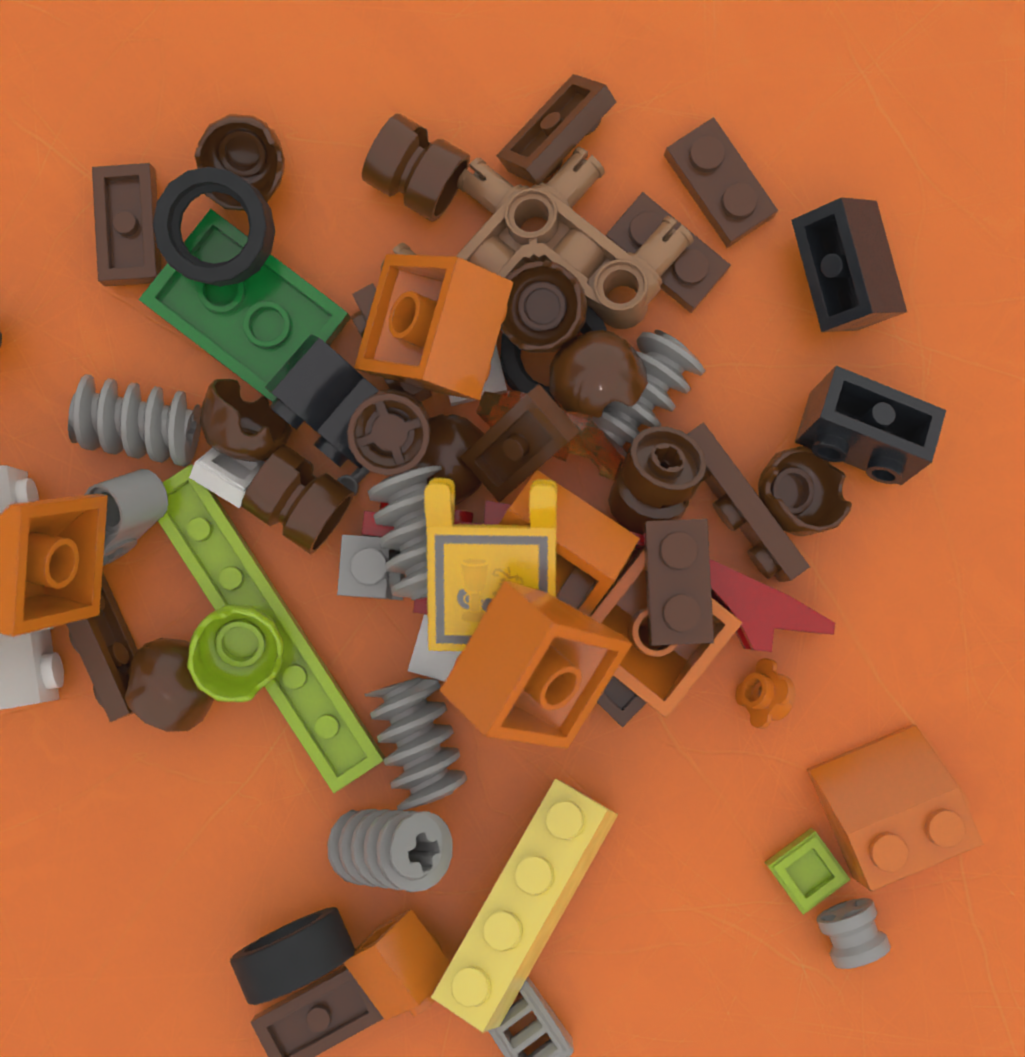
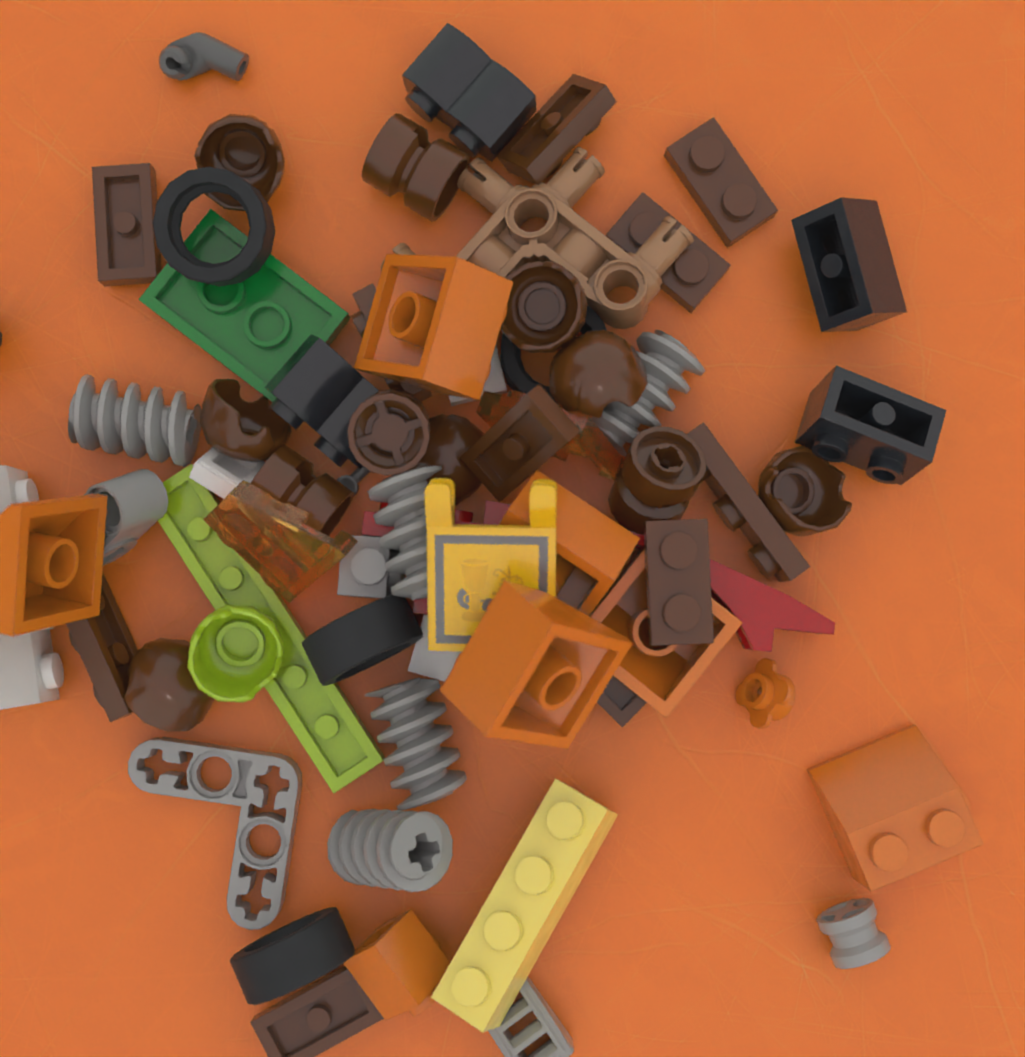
lime tile [764,828,851,915] -> none
none -> light grey beam [128,737,302,930]
none -> dark grey arm [159,32,249,81]
none -> clear orange wing [204,480,358,603]
none -> black tyre [302,595,423,686]
none -> black brick [402,23,536,162]

